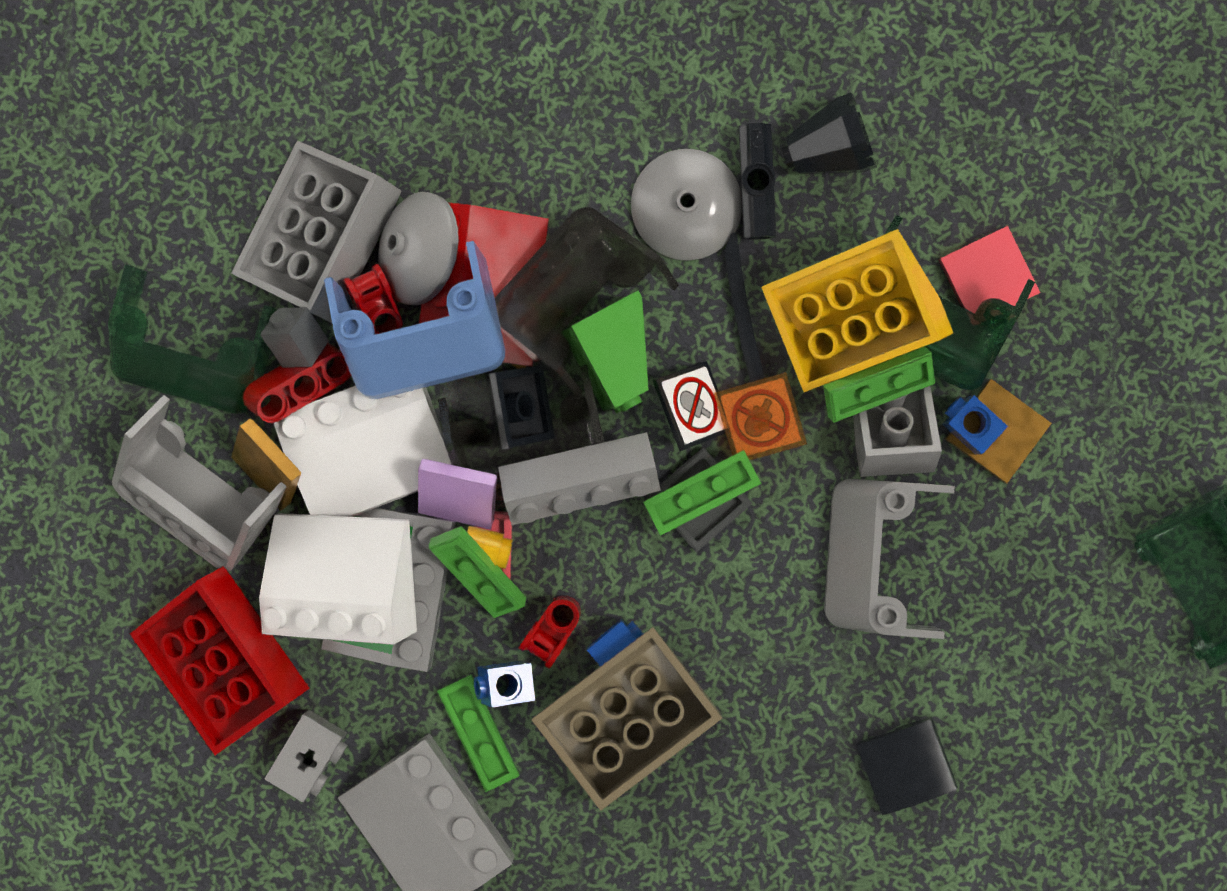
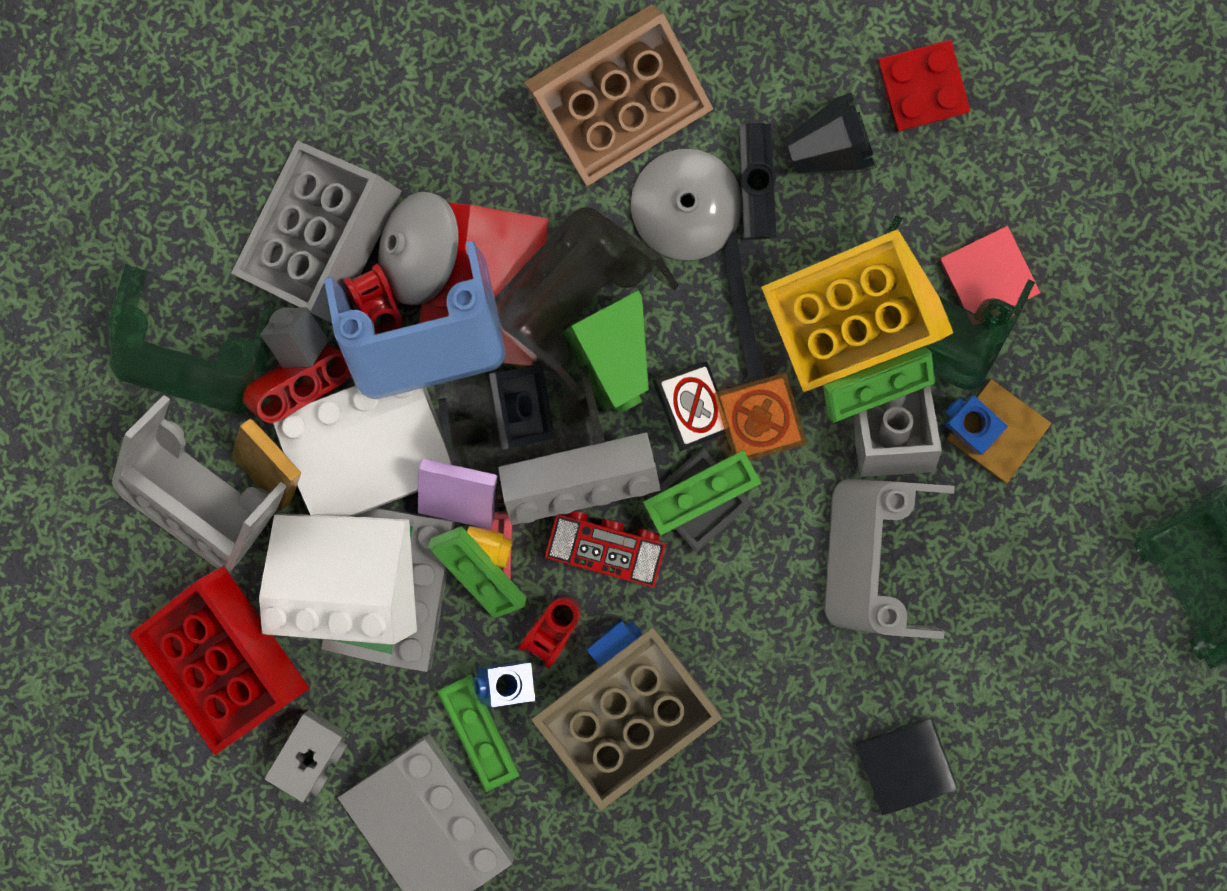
none -> medium nougat slope [524,4,713,187]
none -> brick [545,510,666,588]
none -> red plate [877,40,971,133]

